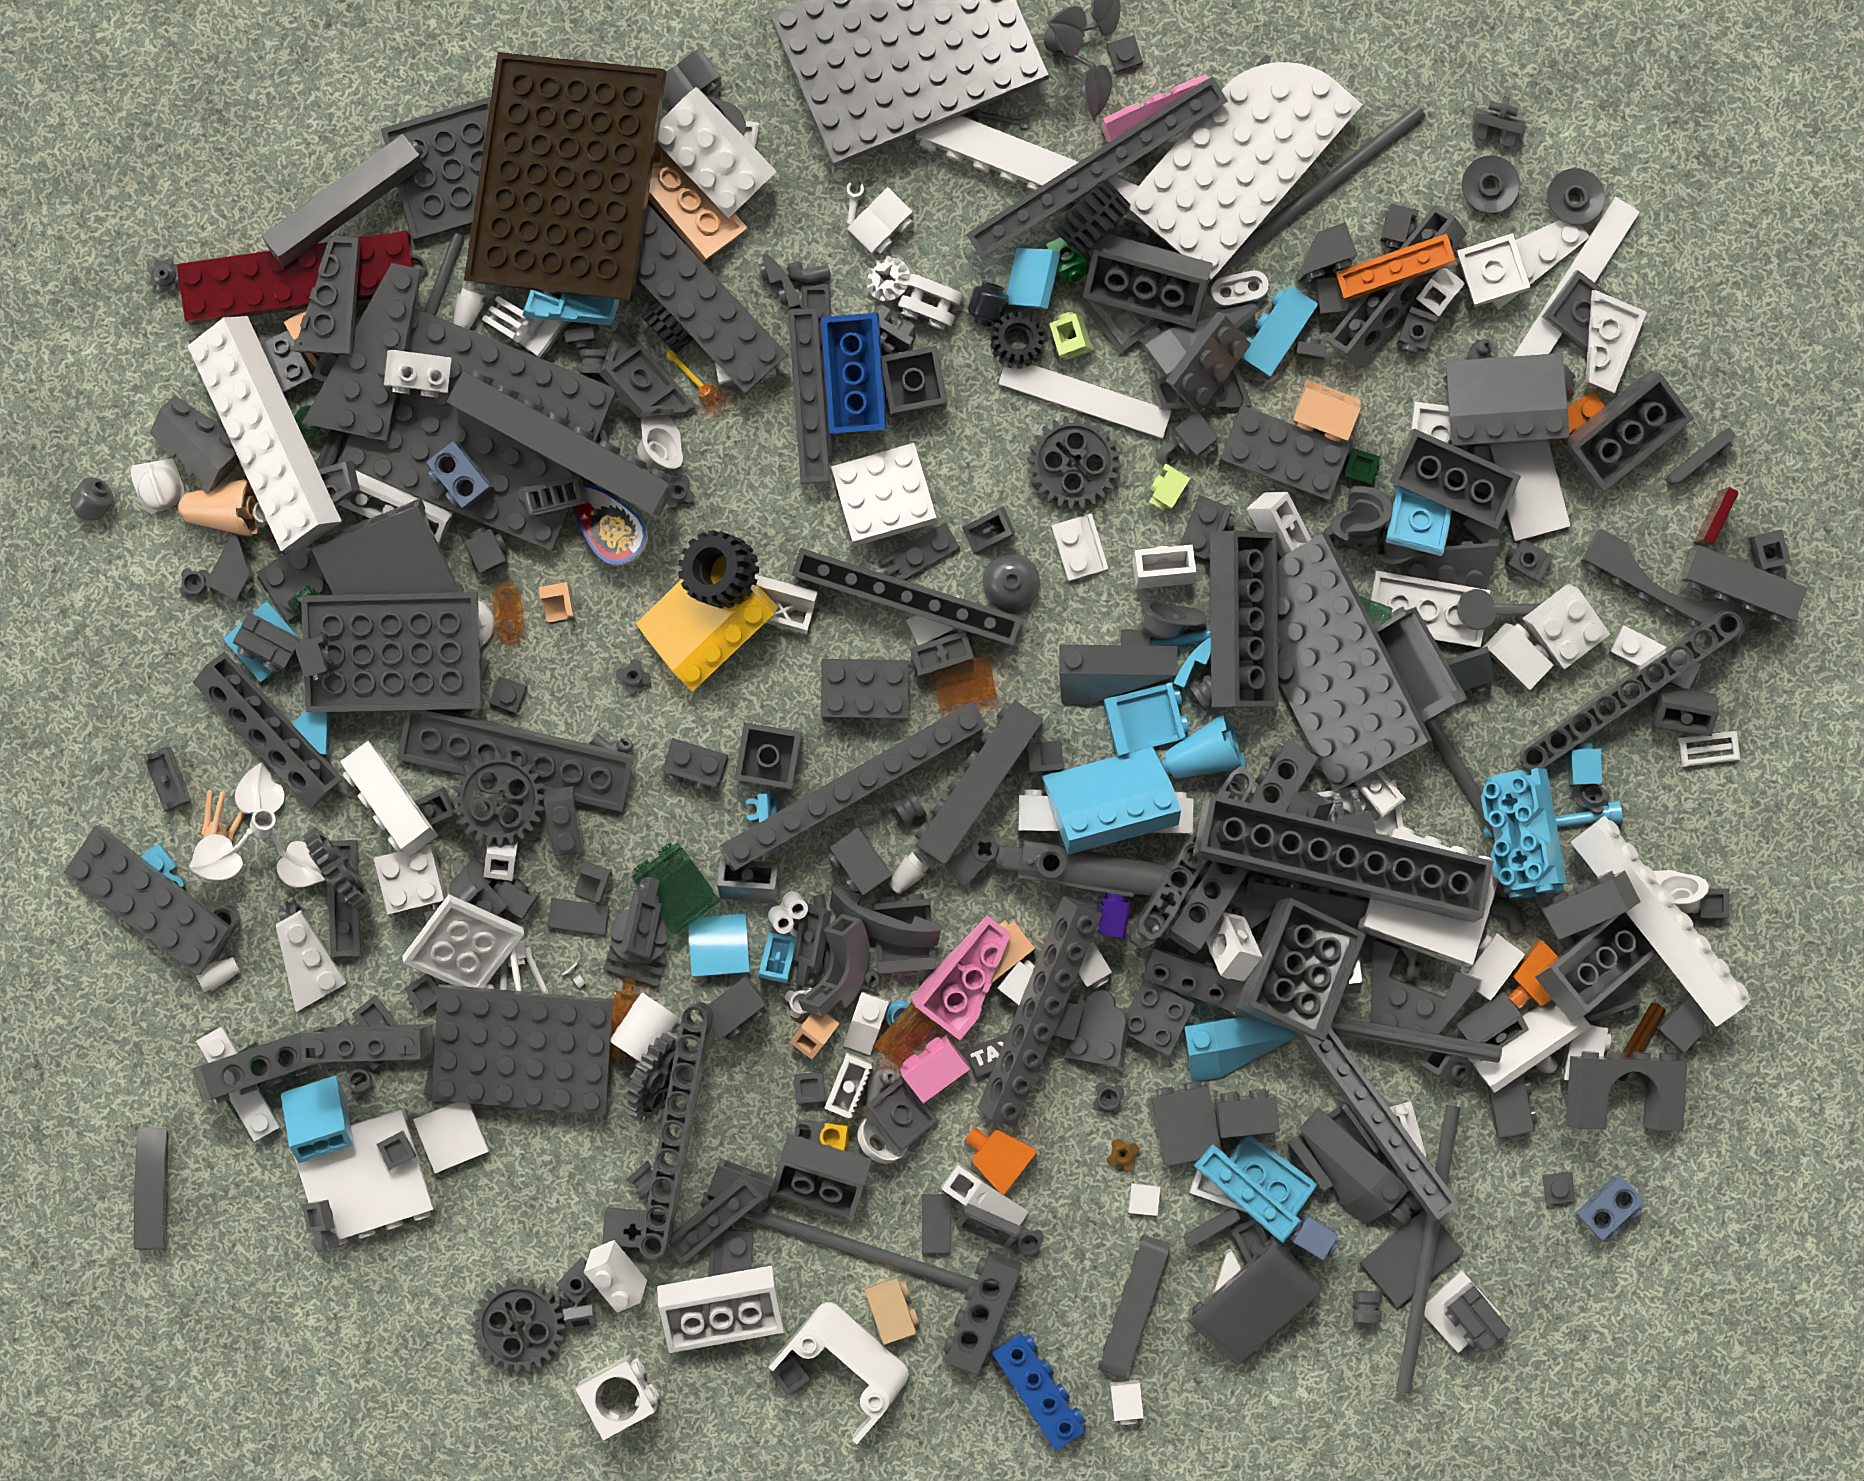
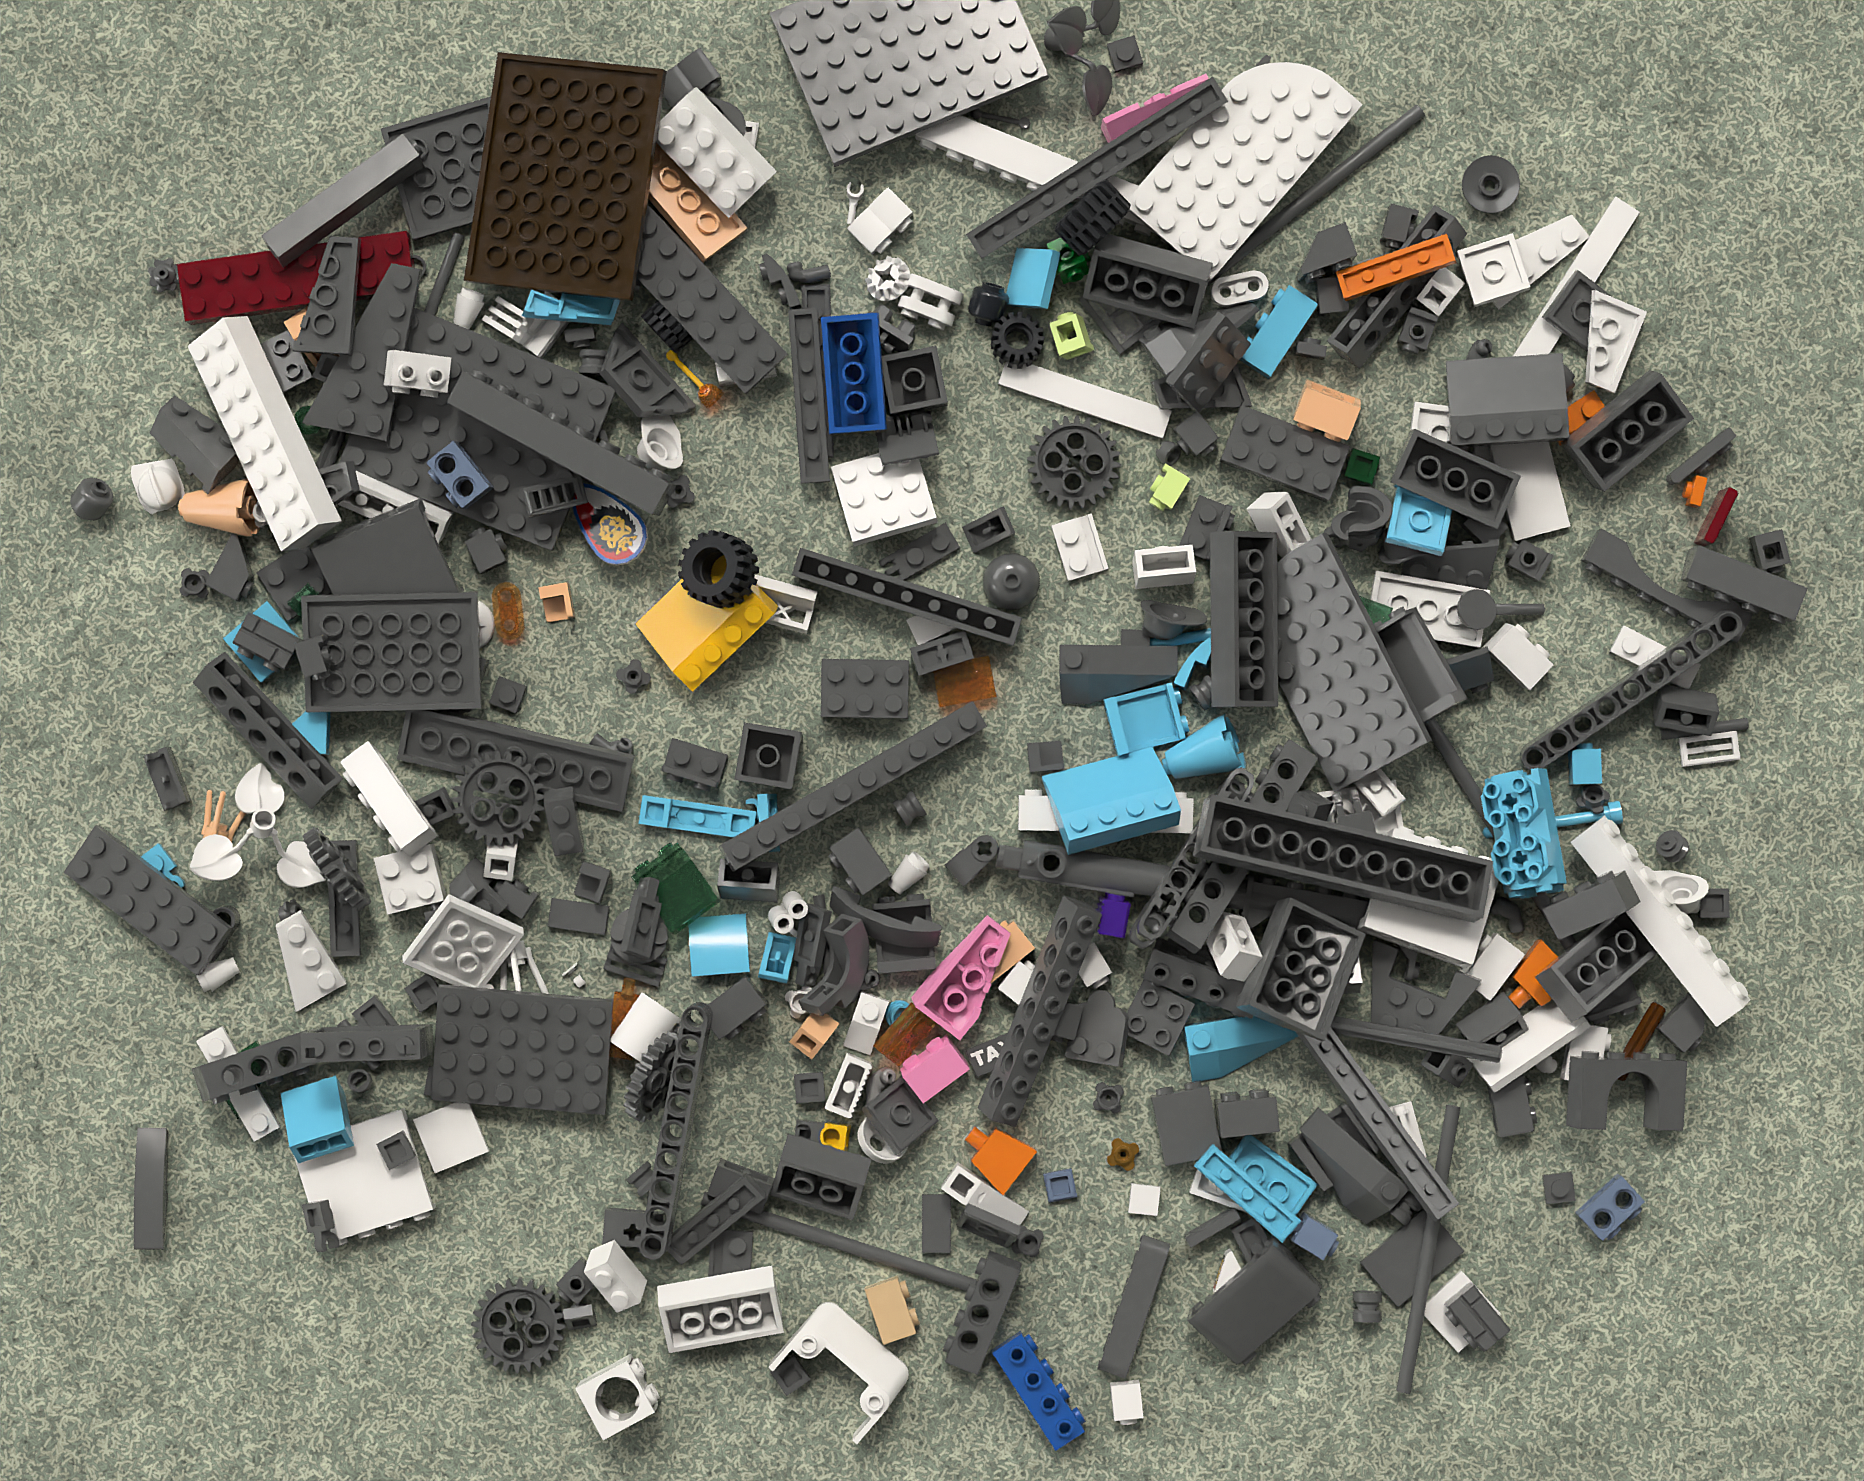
dark grey brick [915,700,1044,864] -> none
dark grey hips [1473,96,1527,147] -> none
white brick [1522,584,1610,670] -> none
dark grey dish [1547,168,1605,225] -> none
none -> medium azure slope [638,795,757,837]
none -> dark grey hinge [875,409,939,466]
none -> sand blue tile [1043,1168,1077,1203]
none -> dark grey wheel [1656,830,1689,862]
none -> dark grey bar [1660,718,1749,740]
none -> orange plate [1682,475,1708,508]

